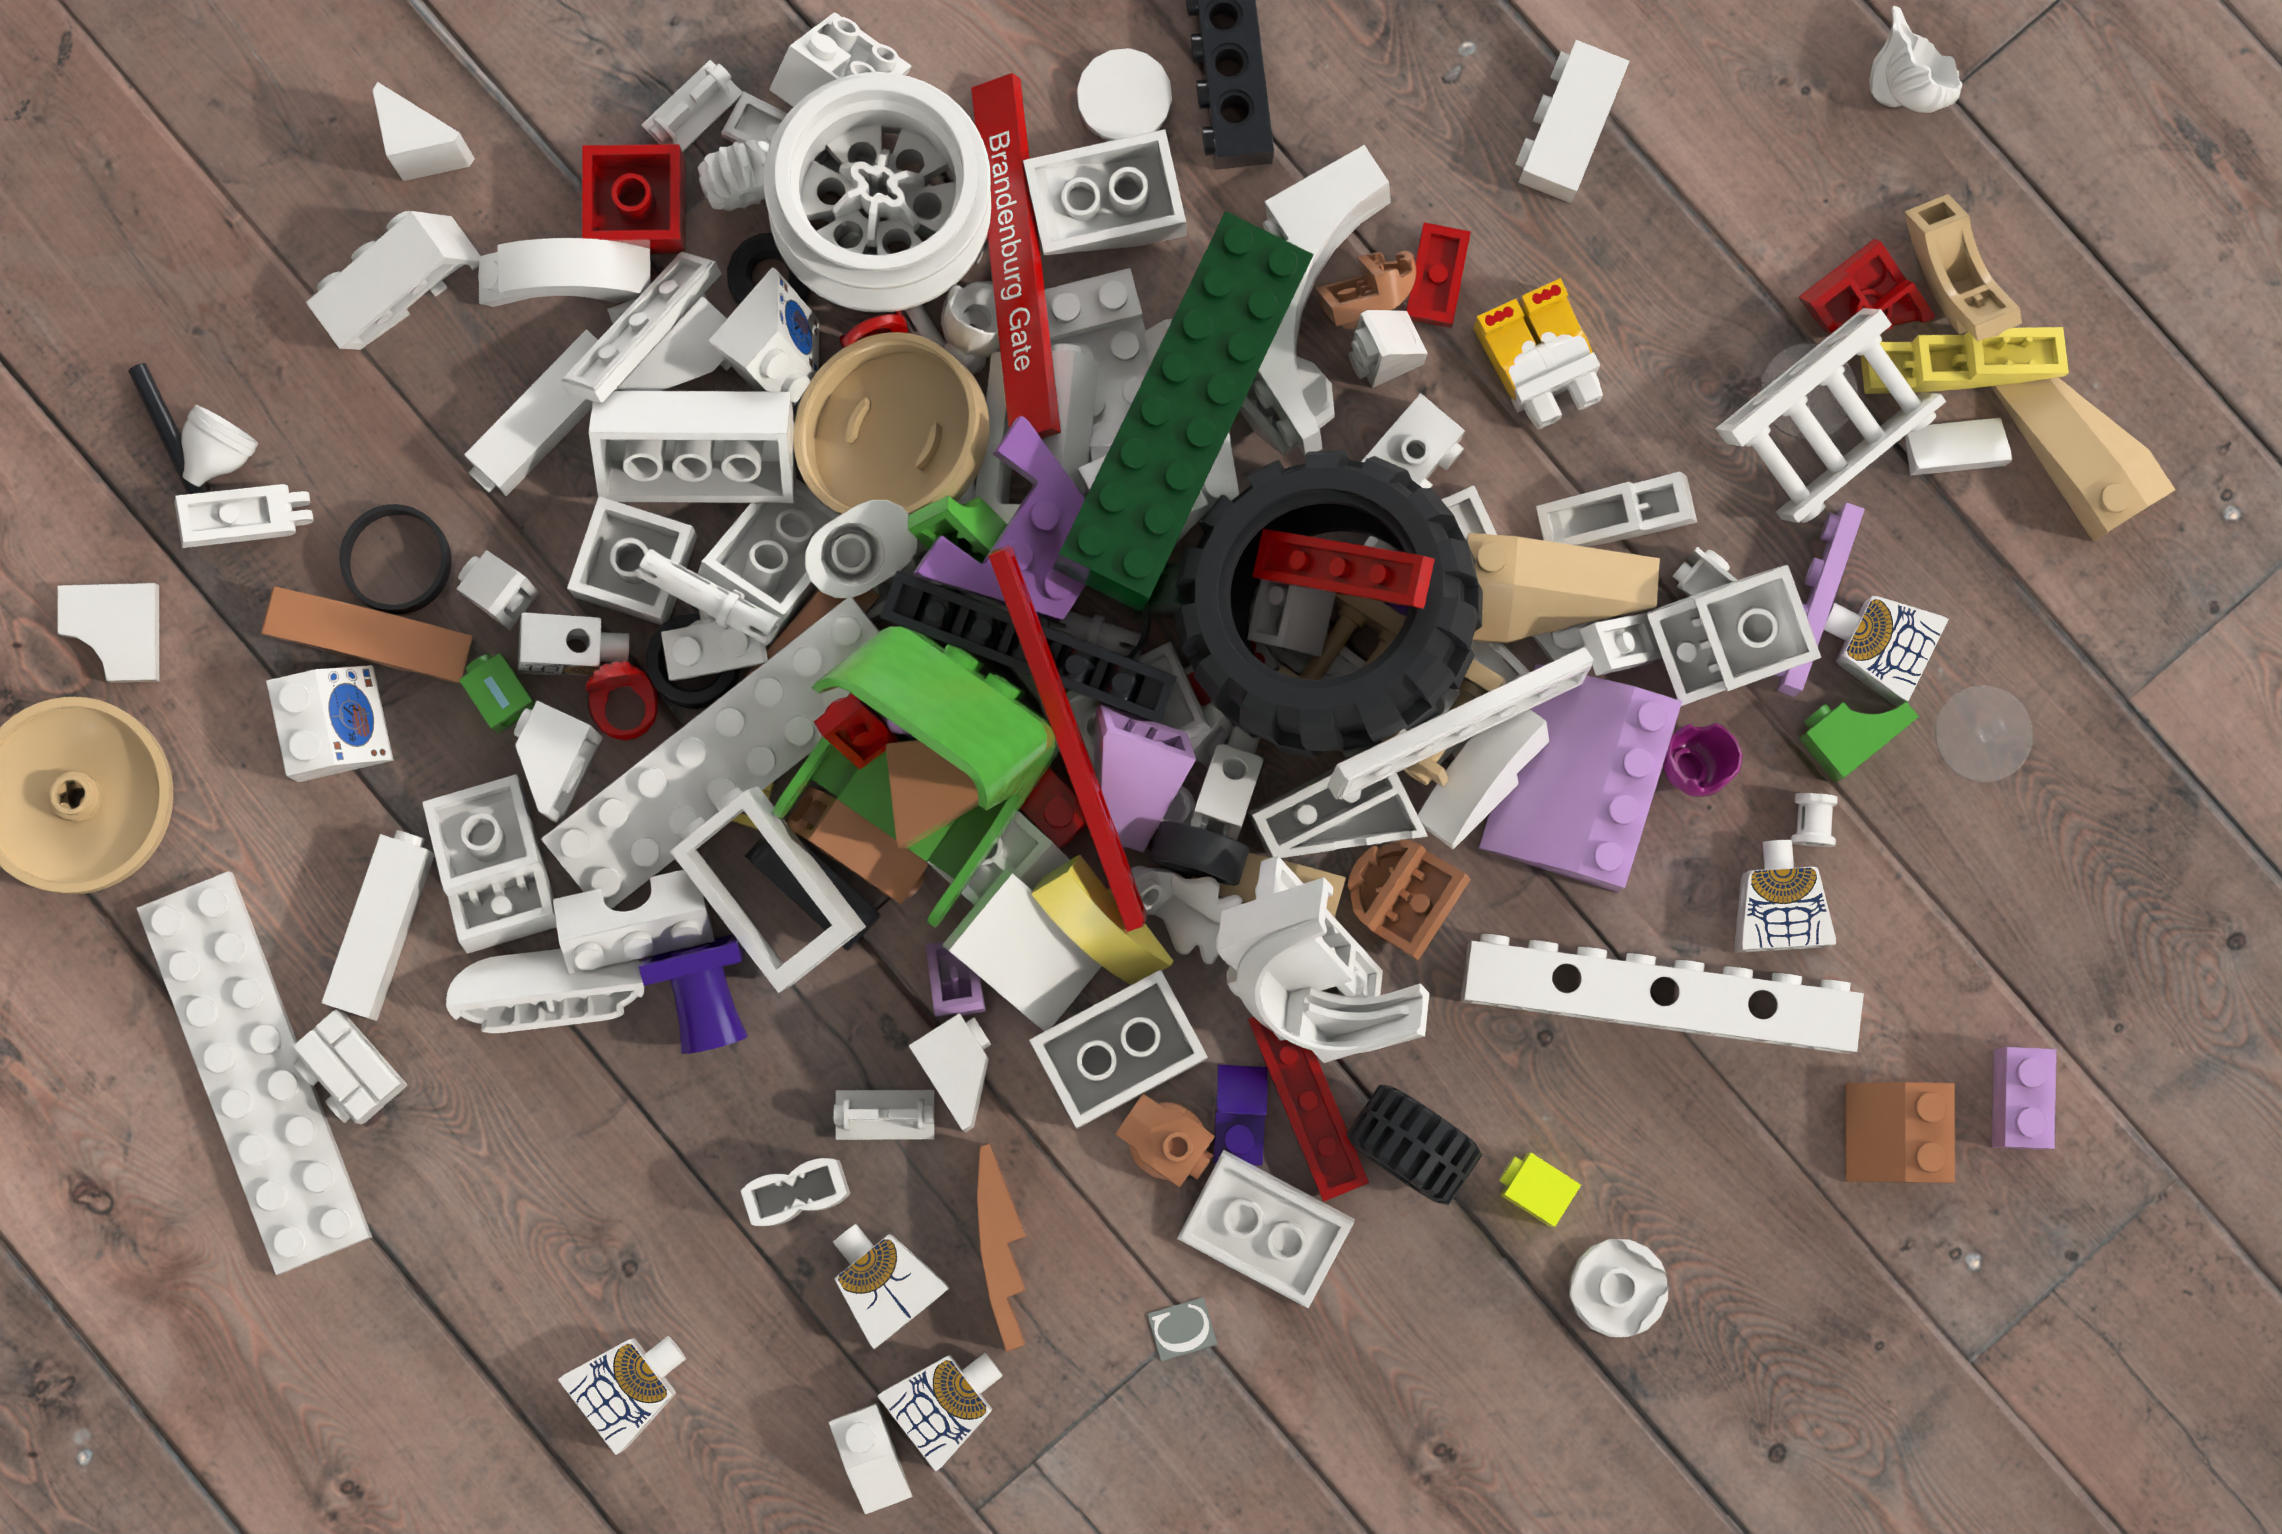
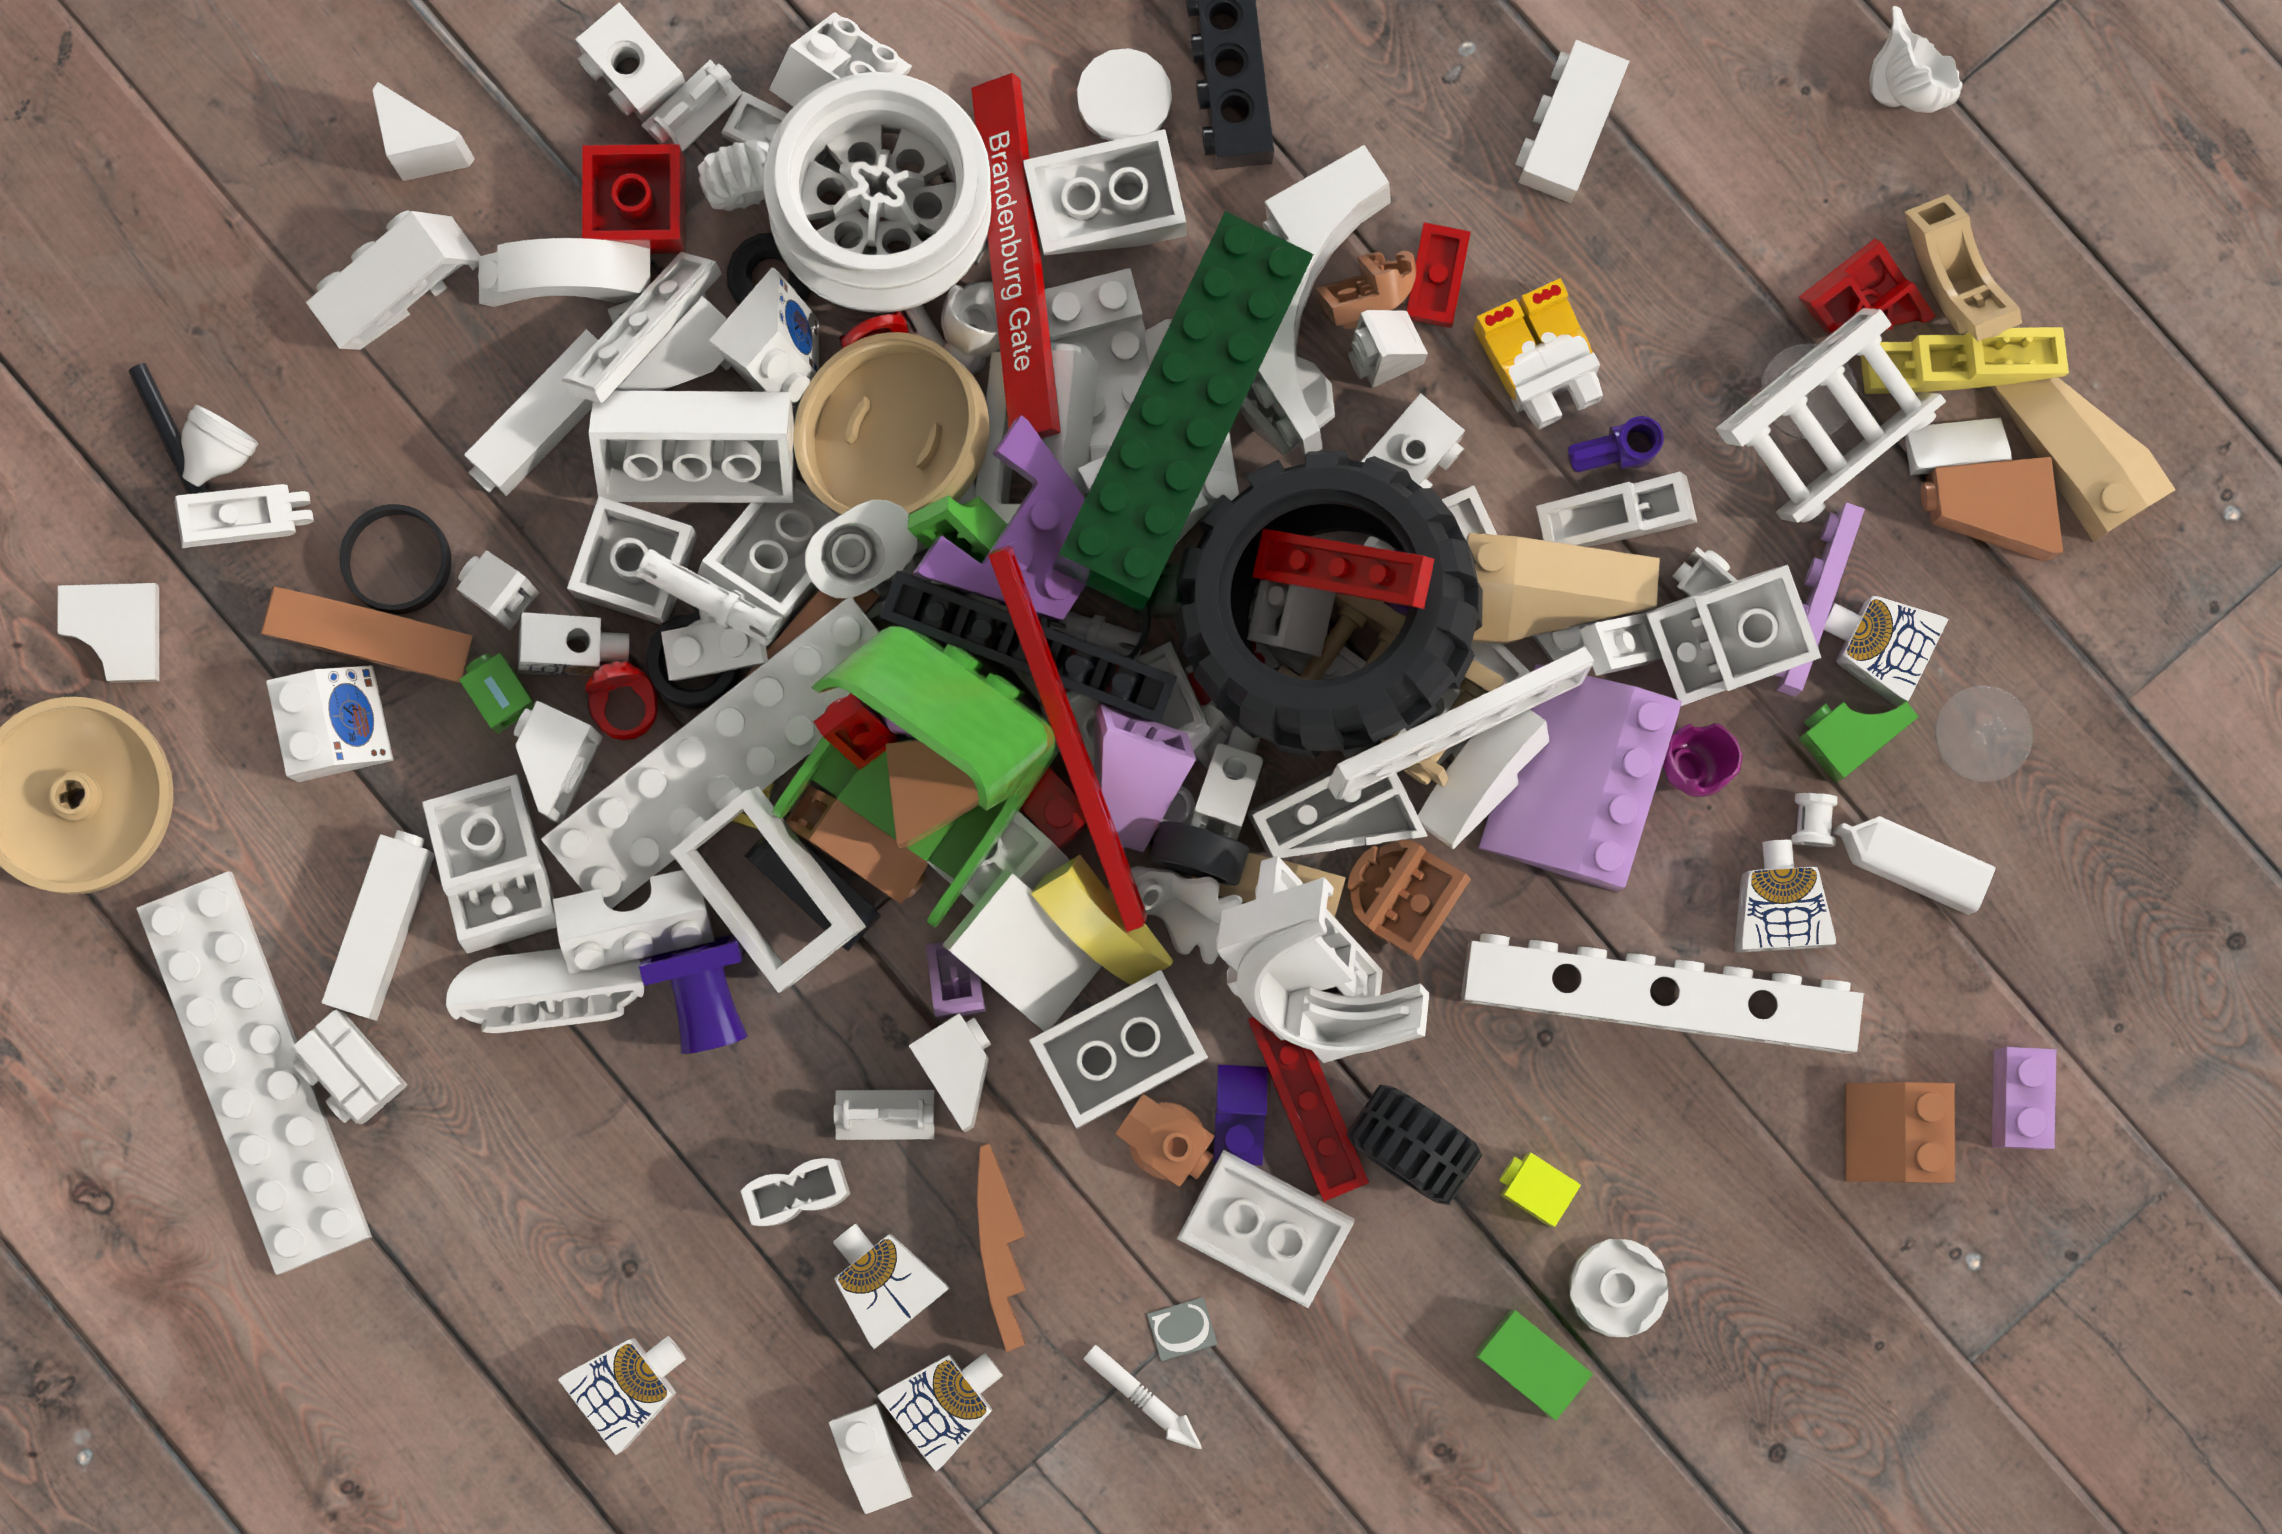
none -> white brick [575,2,686,123]
none -> white piece [1083,1345,1202,1449]
none -> bright green panel [1474,1309,1593,1421]
none -> dark purple axle [1568,416,1664,473]
none -> white piece [1832,816,1996,915]
none -> nougat slope [1921,457,2063,561]

